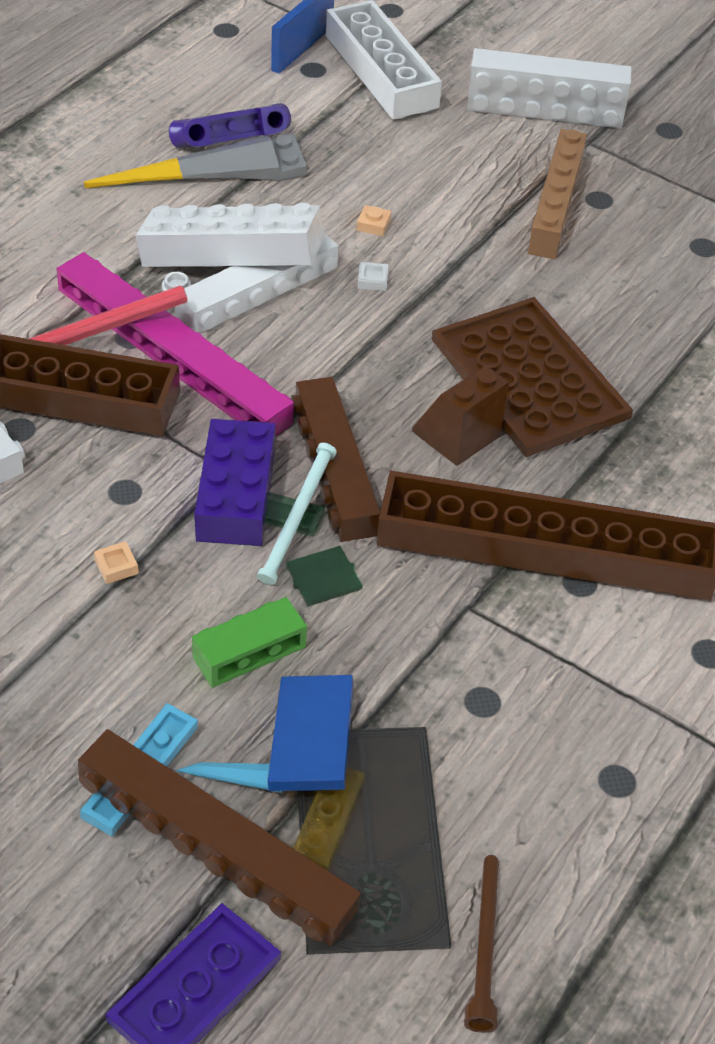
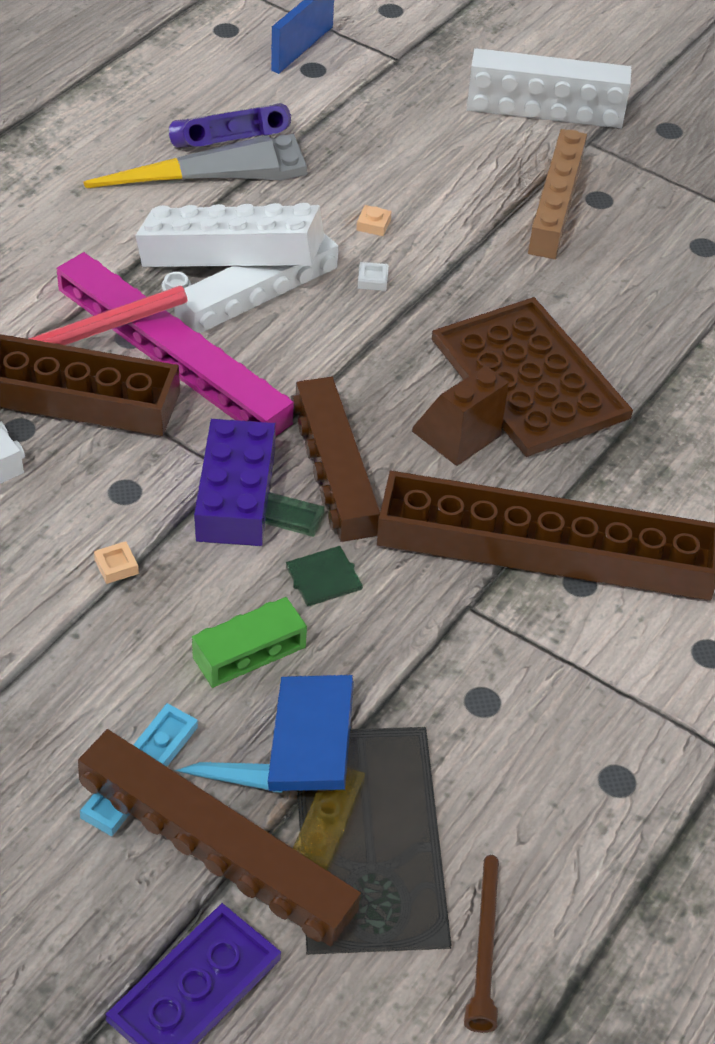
light aqua bar [256,443,337,585] -> none
white brick [326,0,442,119] -> none

